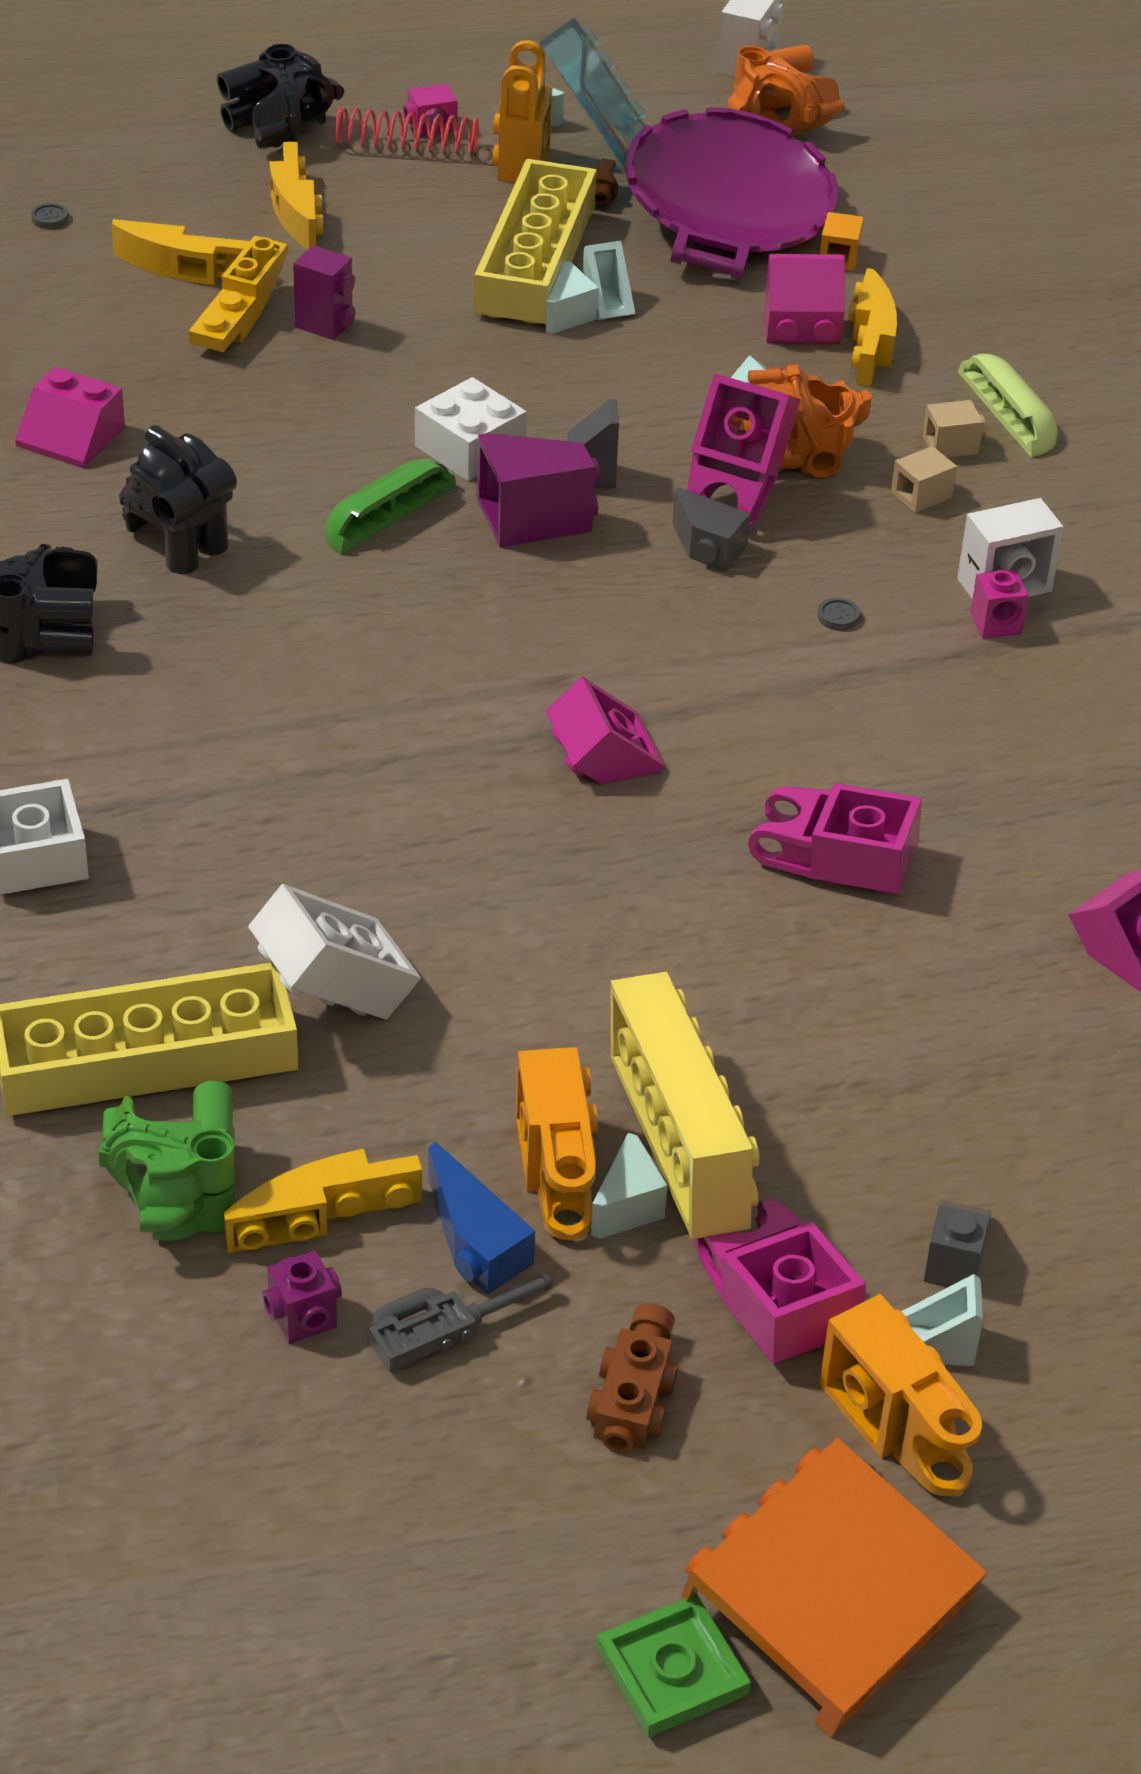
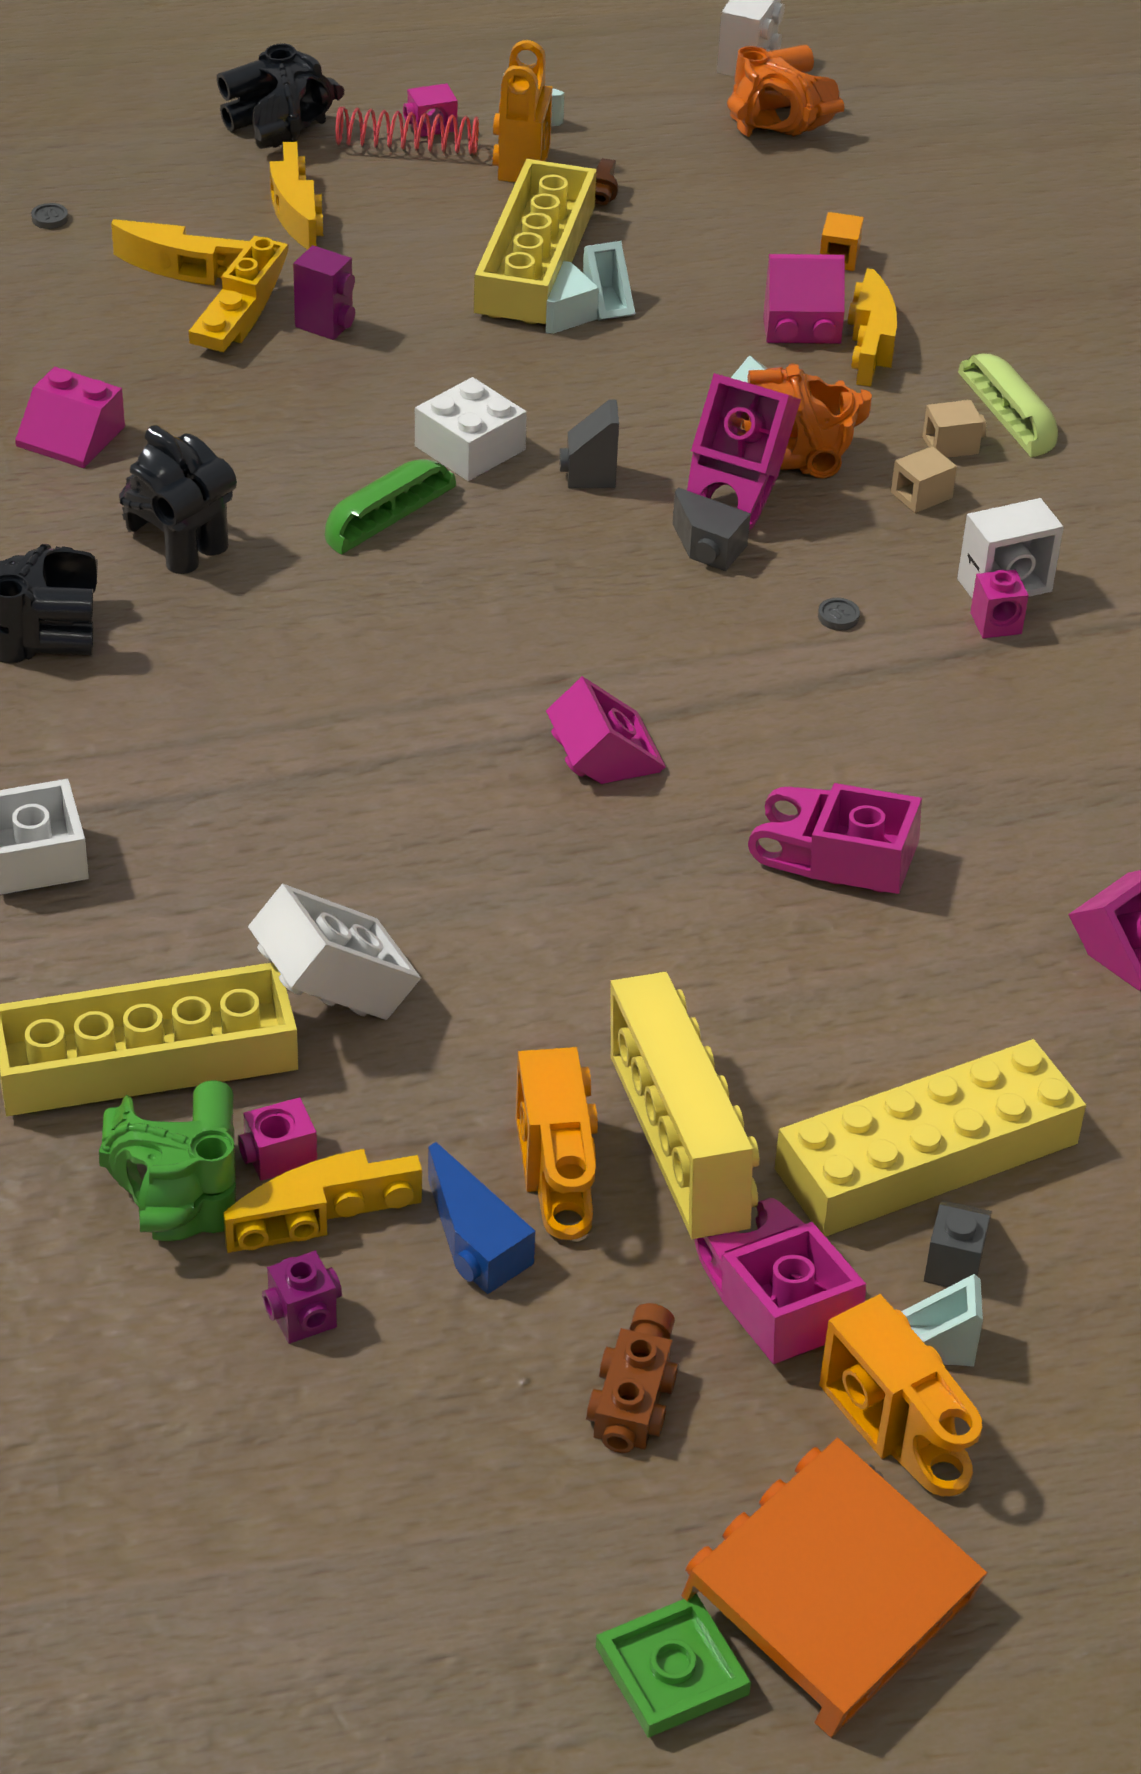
dark grey piece [369,1274,554,1372] -> none
magenta slope [477,433,600,547] -> none
clear light blue slope [539,17,647,171] -> none
light aqua slope [591,1133,667,1239] -> none
magenta dish [626,107,838,281] -> none
none -> dark pink brick [238,1097,317,1181]
none -> light yellow brick [774,1039,1086,1237]

